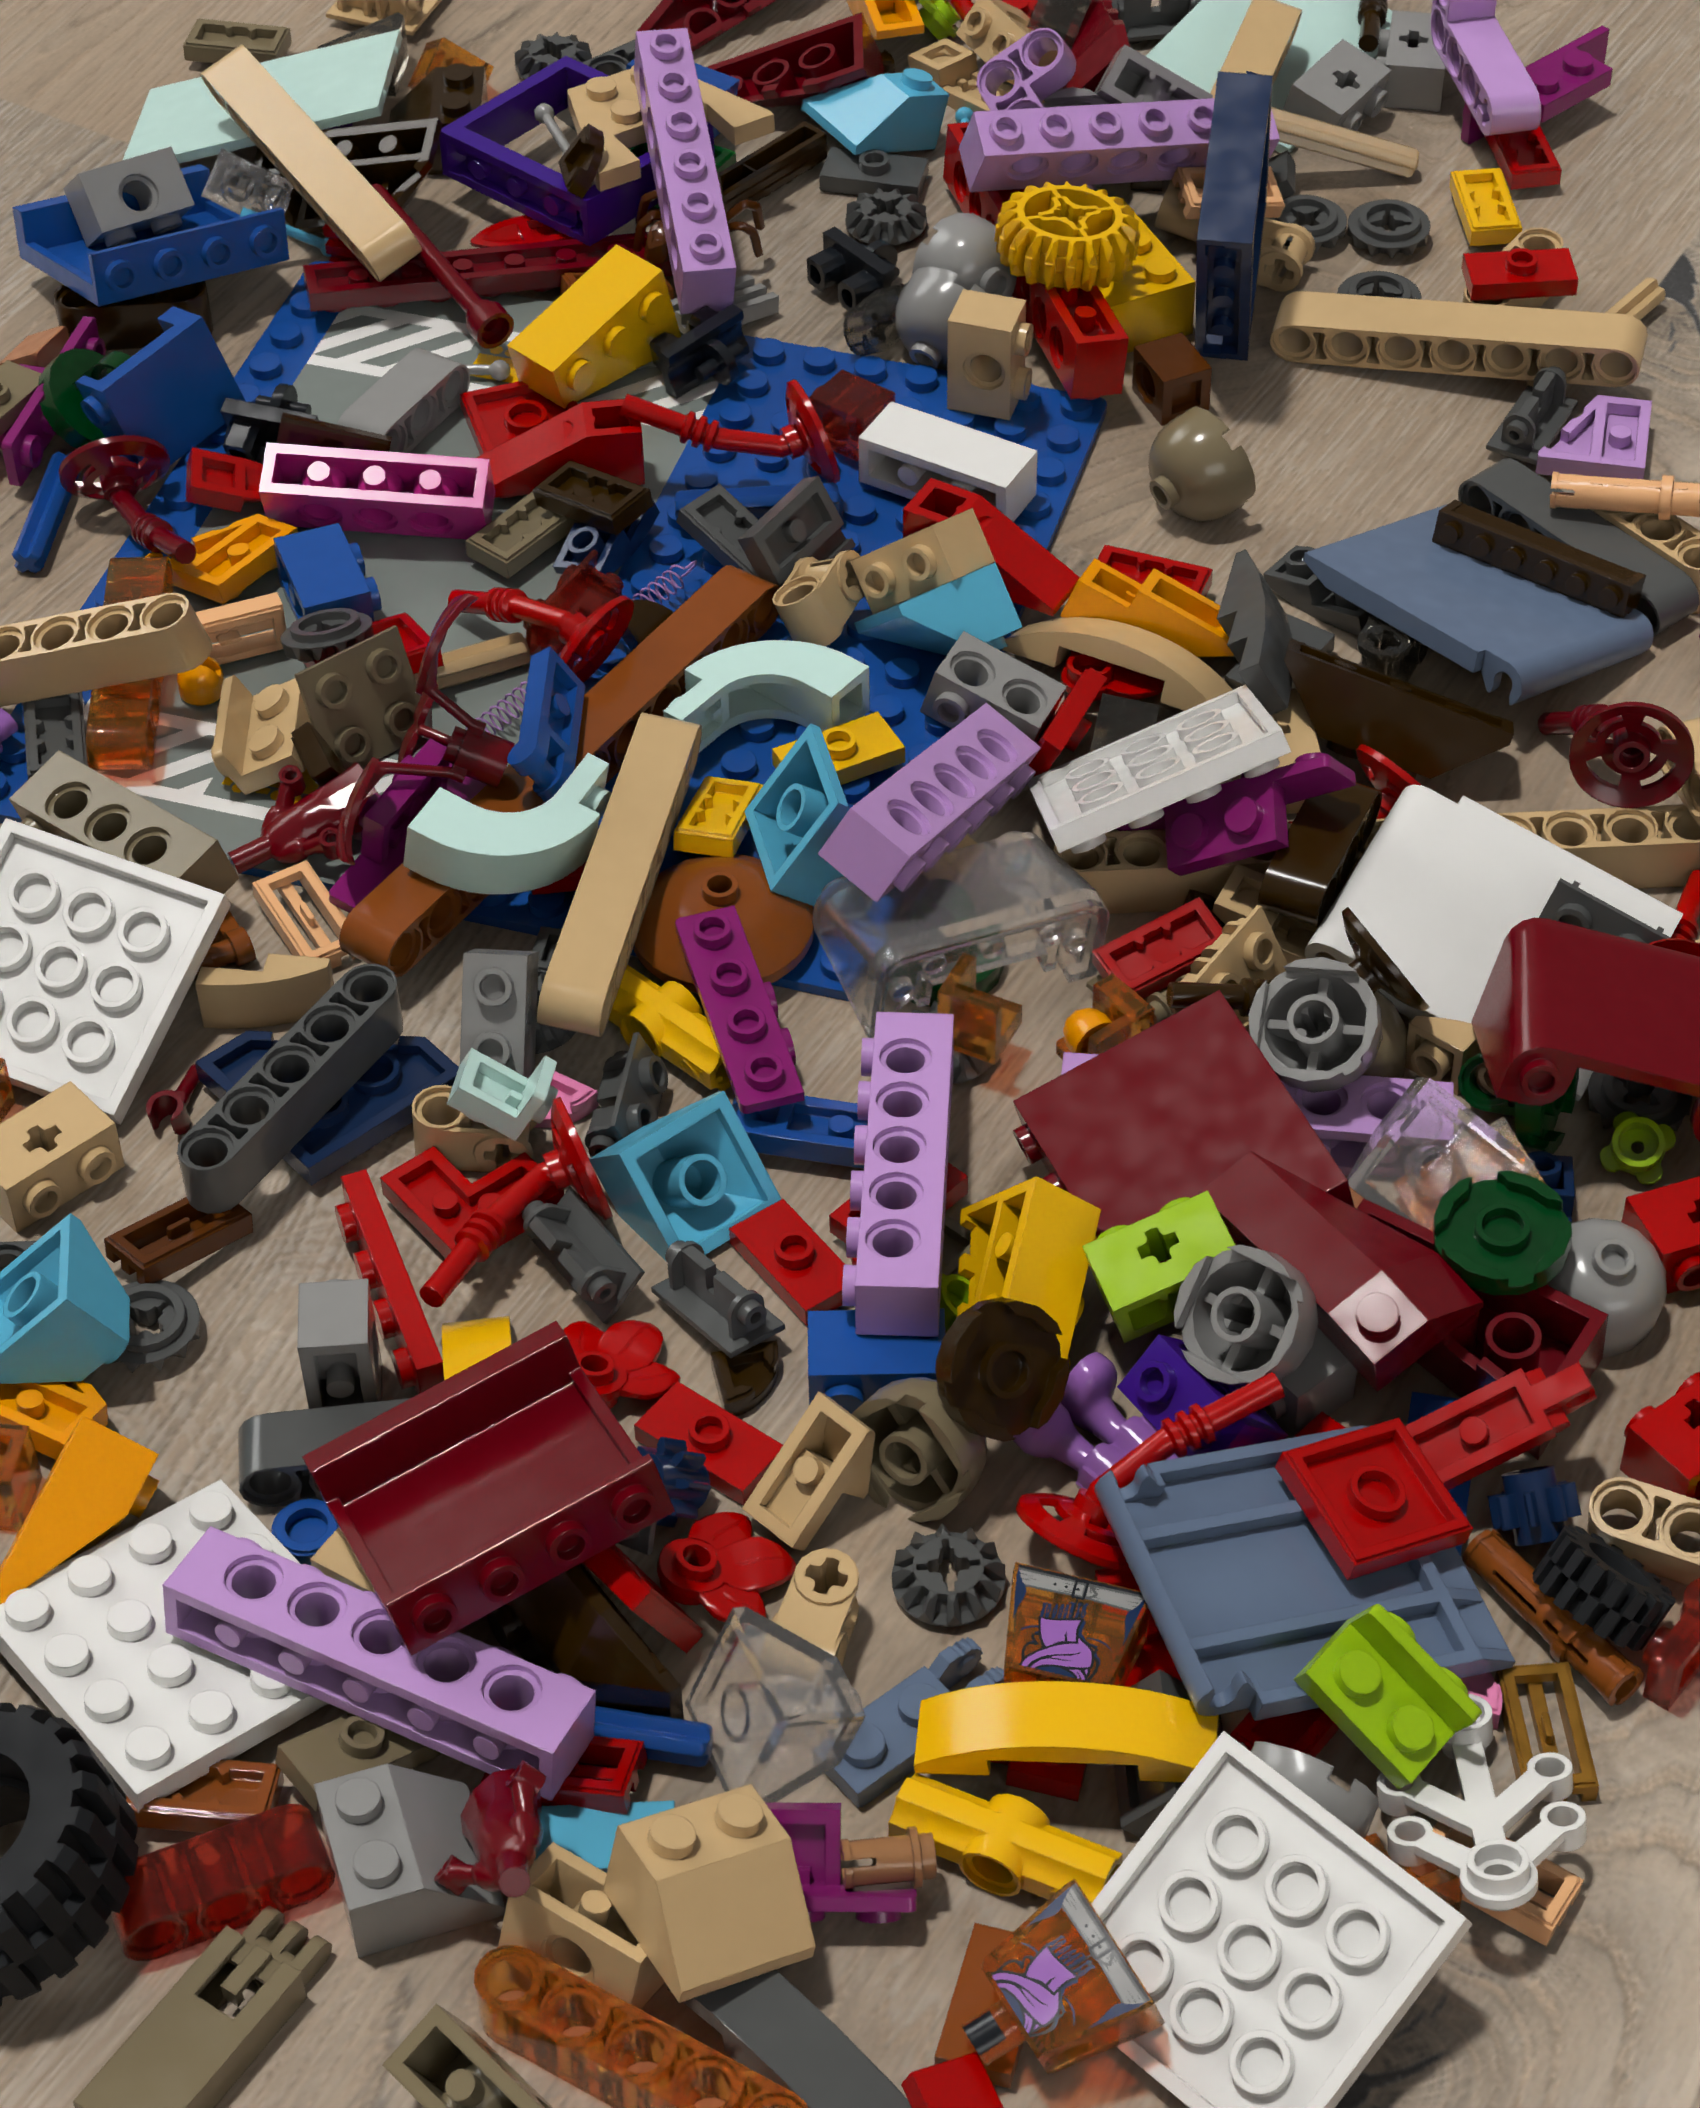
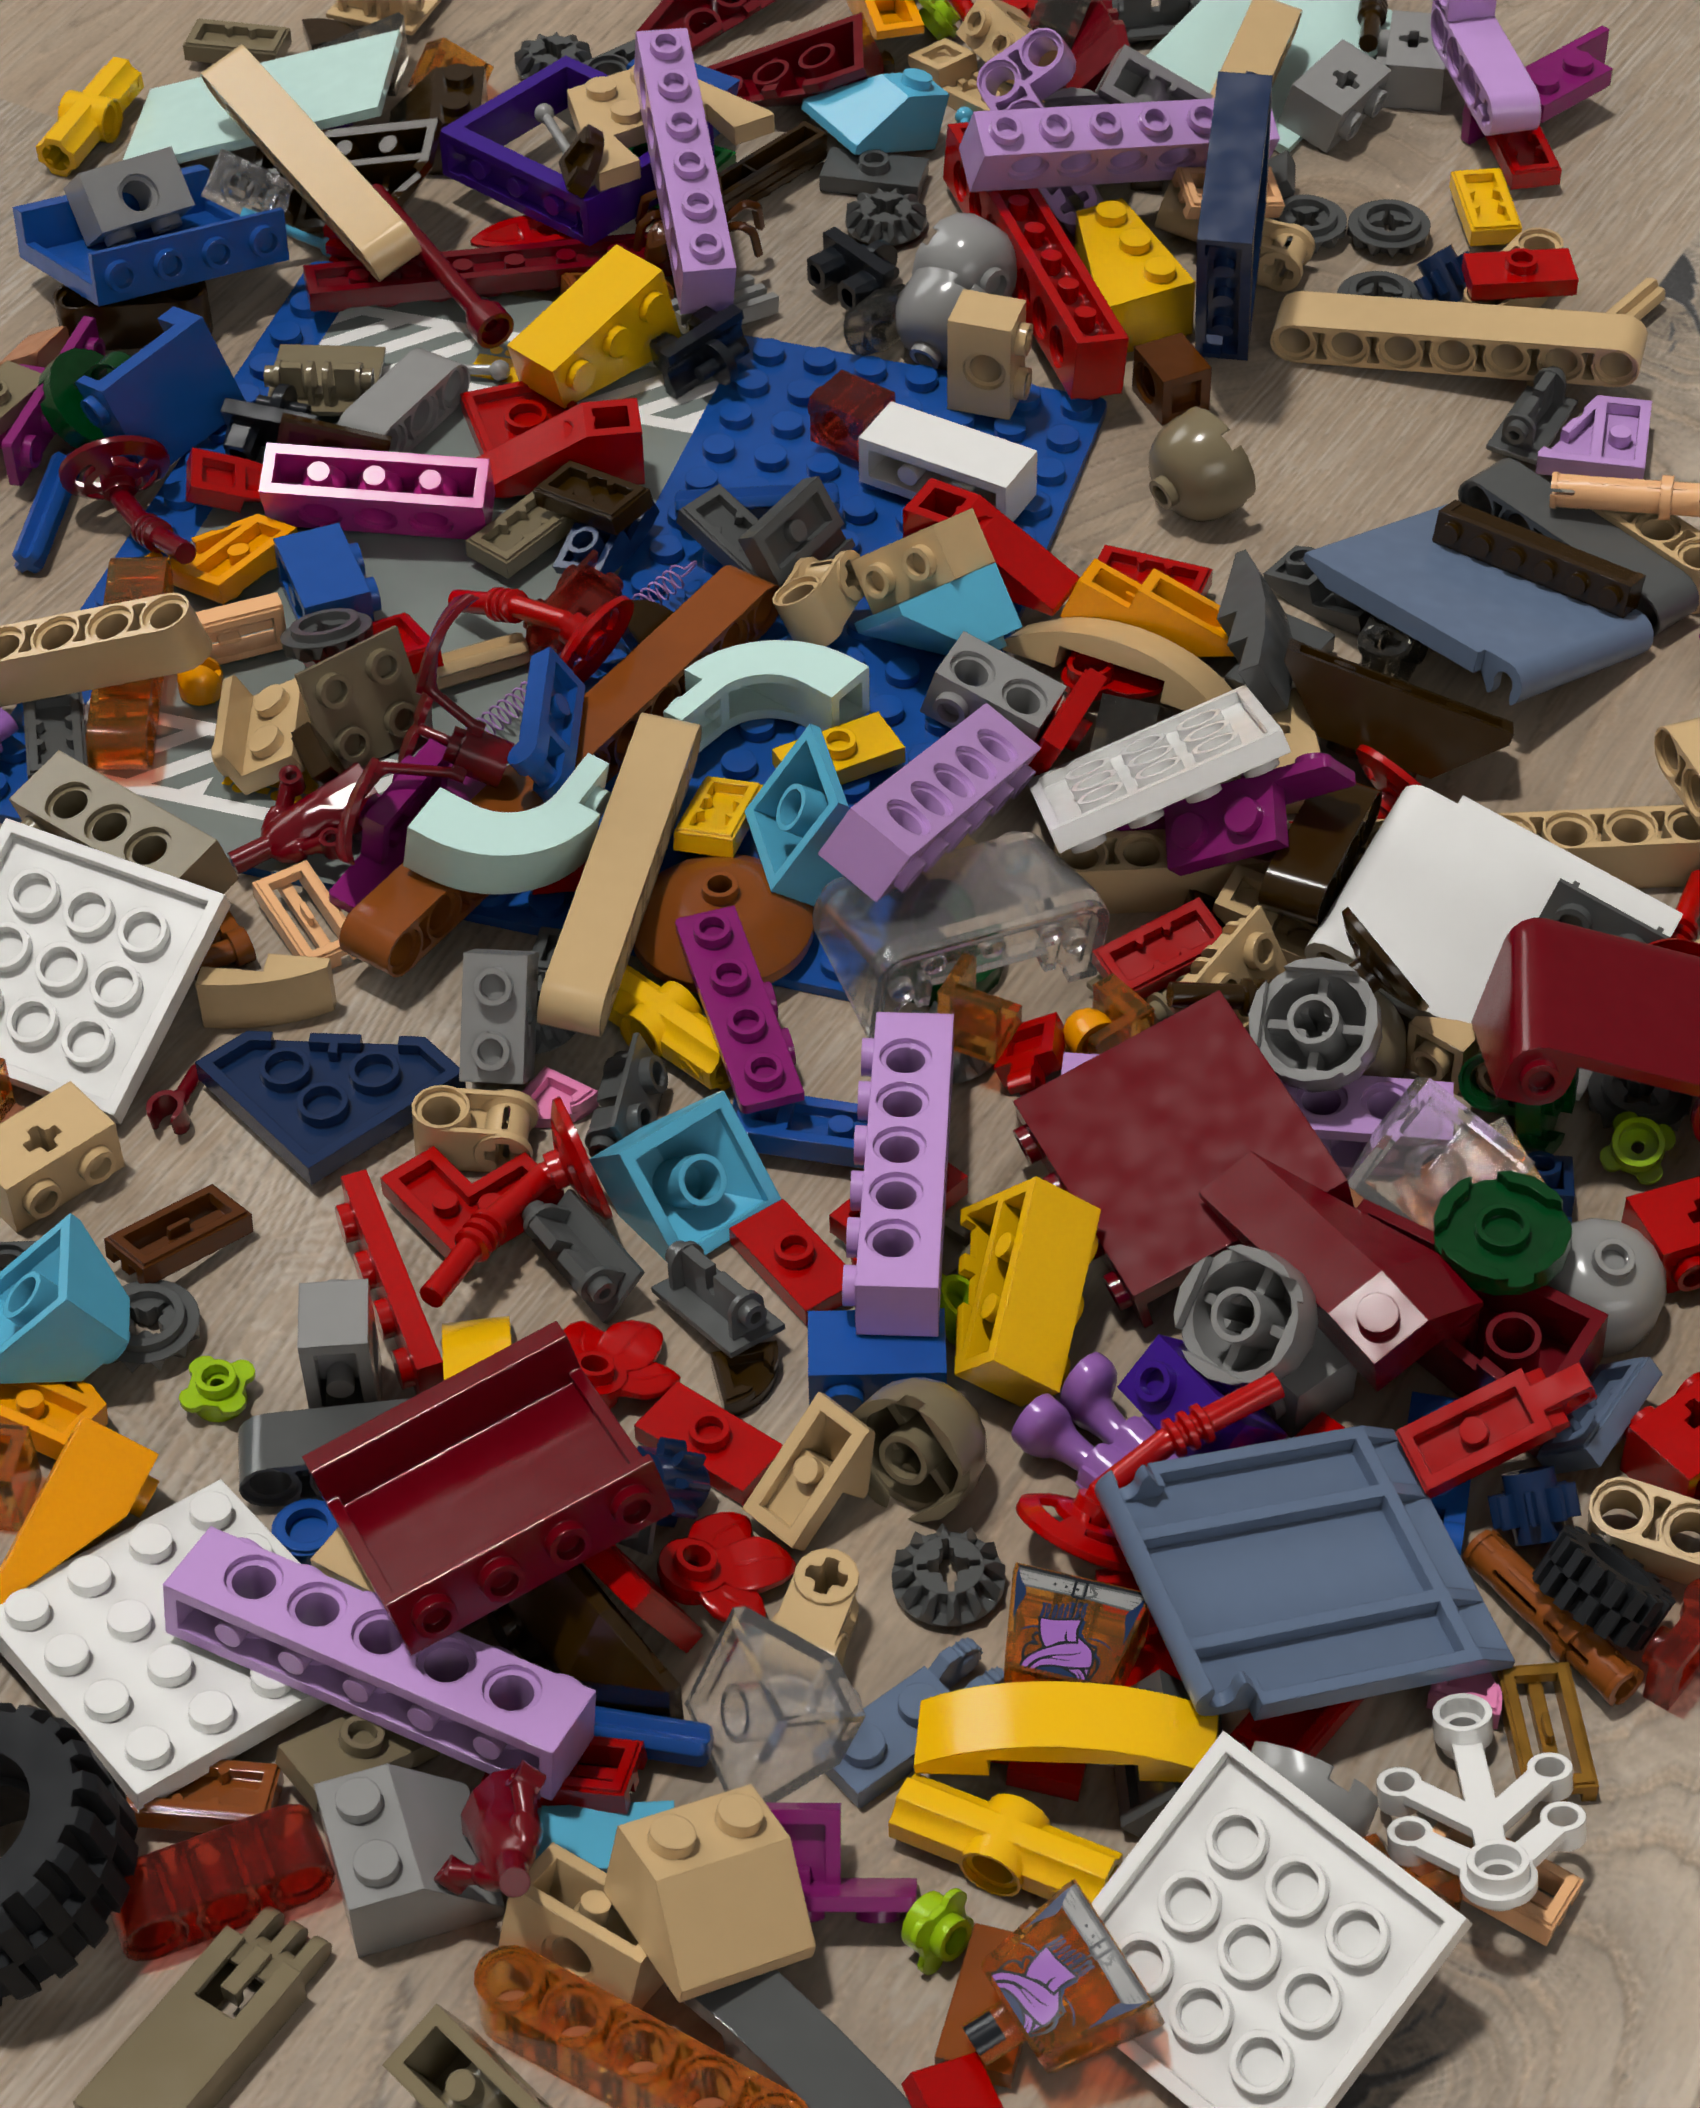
dark grey beam [177,964,403,1214] -> none
light aqua bracket [447,1048,558,1141] -> none
red dish [620,379,840,483] -> none
medium nougat pin [839,1826,937,1890] -> none
dark brown tile [935,1297,1070,1442] -> none
yellow gear [994,181,1140,293] -> none
lime brick [1082,1191,1235,1343] -> none
tan axle [1271,107,1419,178] -> none
red tile [1275,1417,1473,1581] -> none
lime bracket [1293,1604,1482,1789] -> none
dark red dish [1538,702,1695,808] -> none
none -> yellow piece [36,57,144,177]
none -> lime plate [179,1356,256,1422]
none -> dark tan hinge [264,344,386,417]
none -> dark brown tile [302,18,359,51]
none -> lime plate [901,1888,974,1975]
none -> red plate [994,1012,1065,1096]
none -> dark blue gear [1413,244,1469,302]
none -> sand blue plate [1536,1356,1663,1474]

